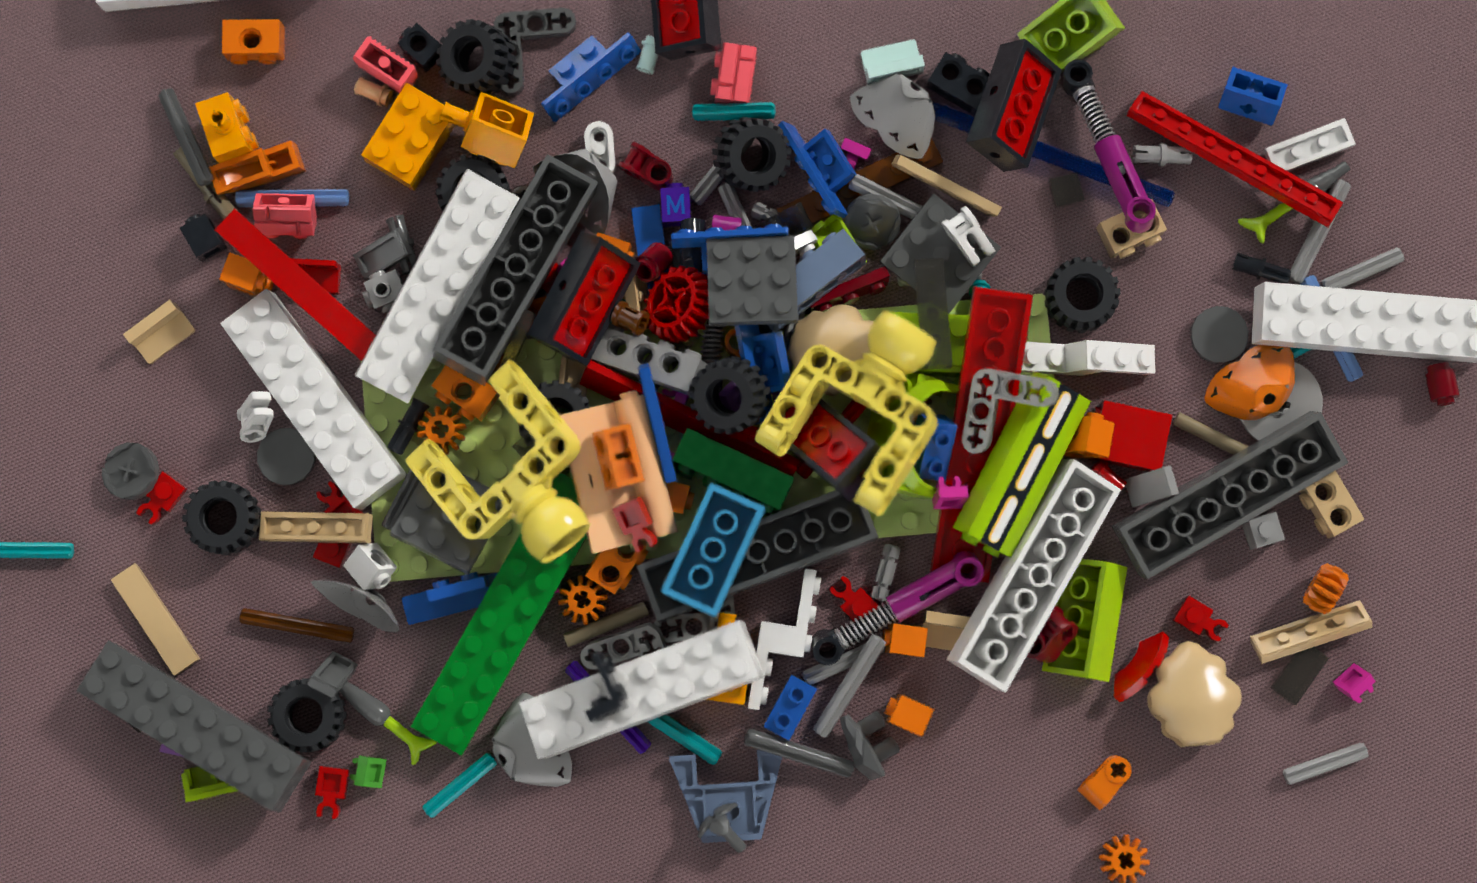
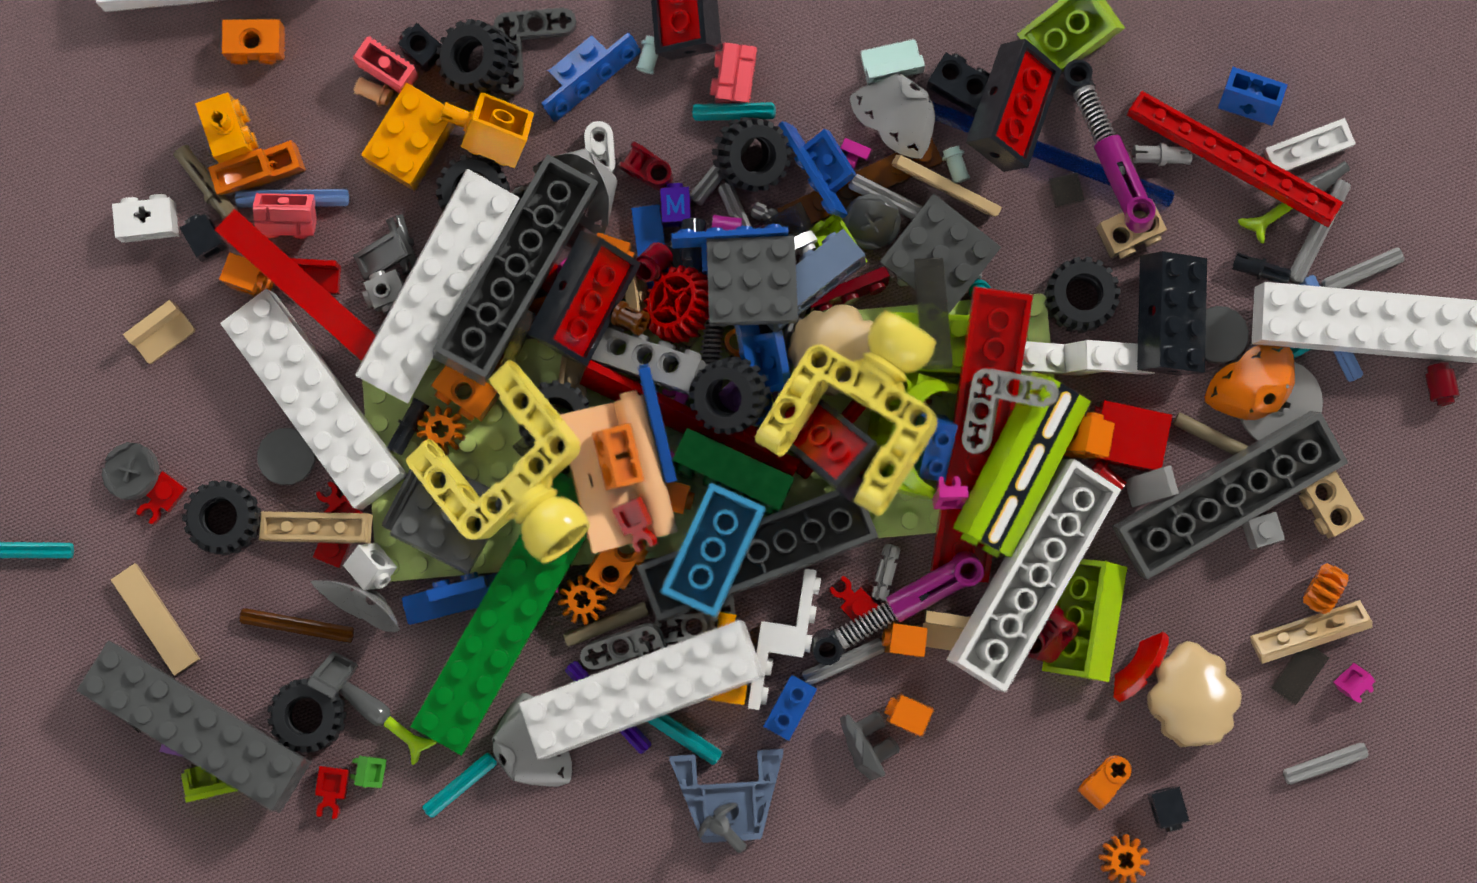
dark grey axle [159,88,214,186] -> none
white piece [237,391,274,443] -> none
black bracket [585,652,628,723] -> none
dark grey axle [744,729,854,778] -> none
light grey axle [813,634,886,738] -> none
white piece [941,206,996,267] -> none
red plate [1172,595,1229,642] -> none
none -> white brick [112,194,179,243]
none -> light aqua pin [942,146,970,184]
none -> black brick [1137,251,1207,376]
none -> black brick [1147,785,1190,832]

